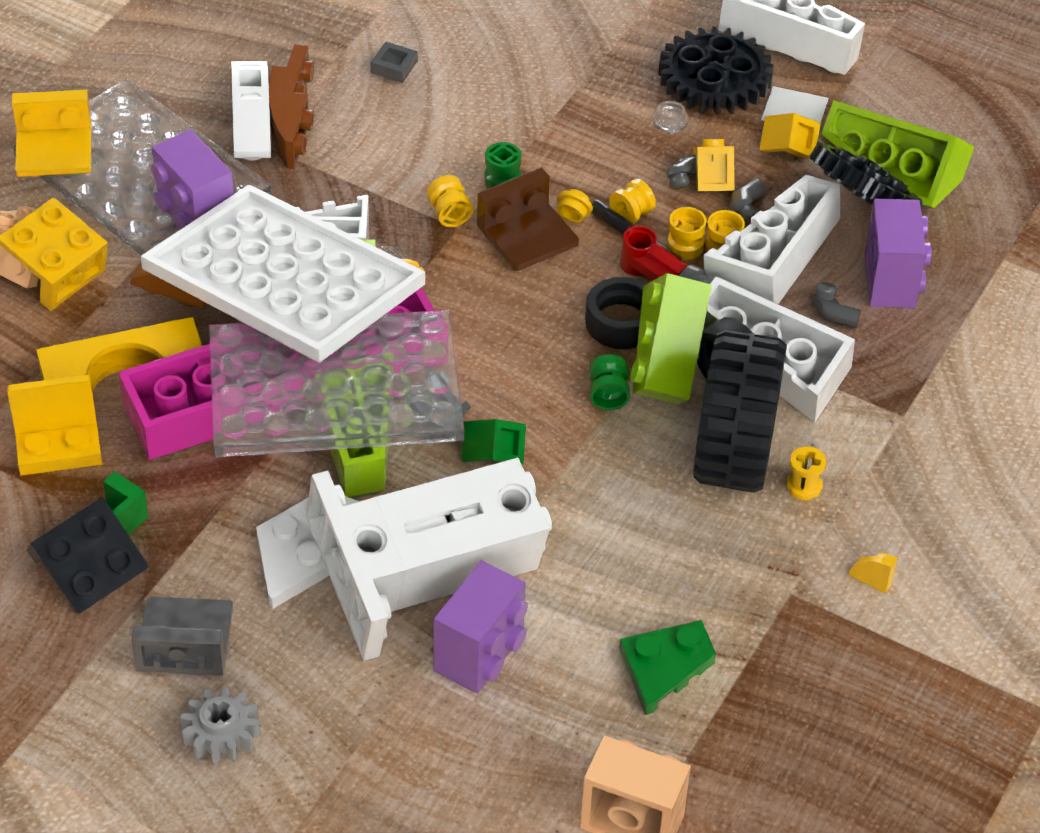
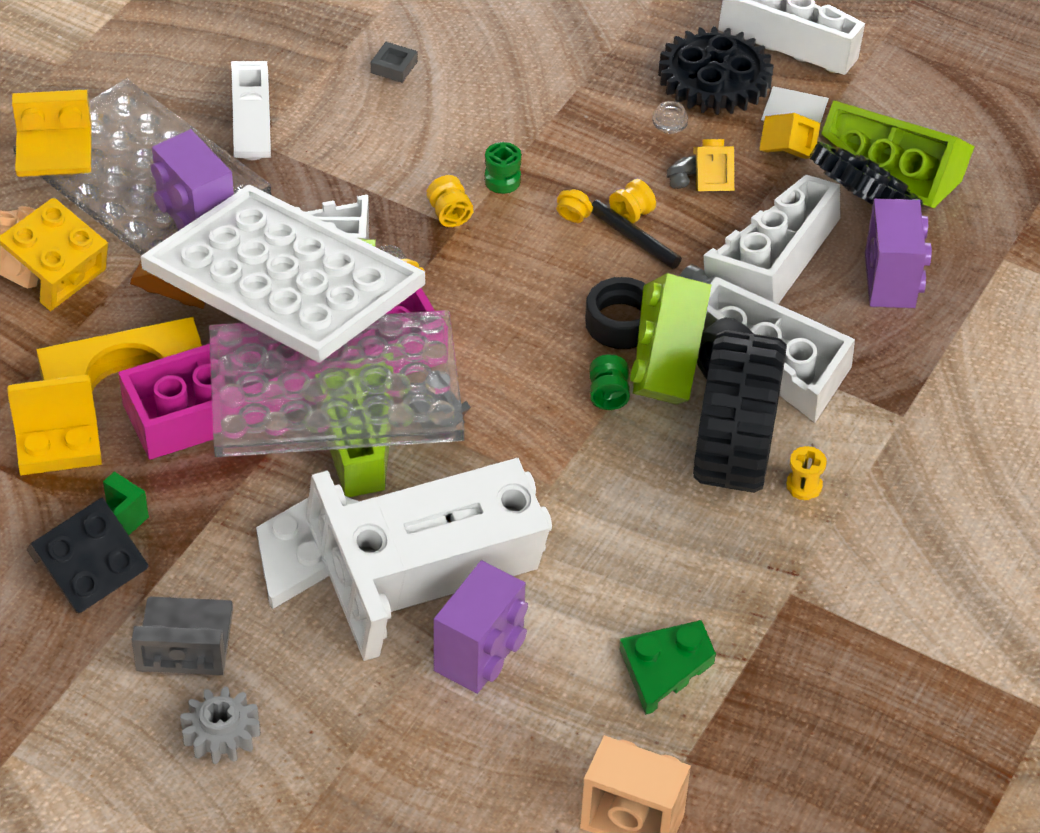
dark orange slope [269,44,314,169] -> none
green panel [461,419,526,465] -> none
reddish brown bracket [477,167,579,271] -> none
red piece [620,225,689,281] -> none
yellow wheel [667,207,707,260] -> none
yellow wheel [705,210,745,253] -> none
dark grey arm [730,178,766,222] -> none
dark grey arm [813,282,861,328] -> none
yellow tile [848,553,898,593] -> none

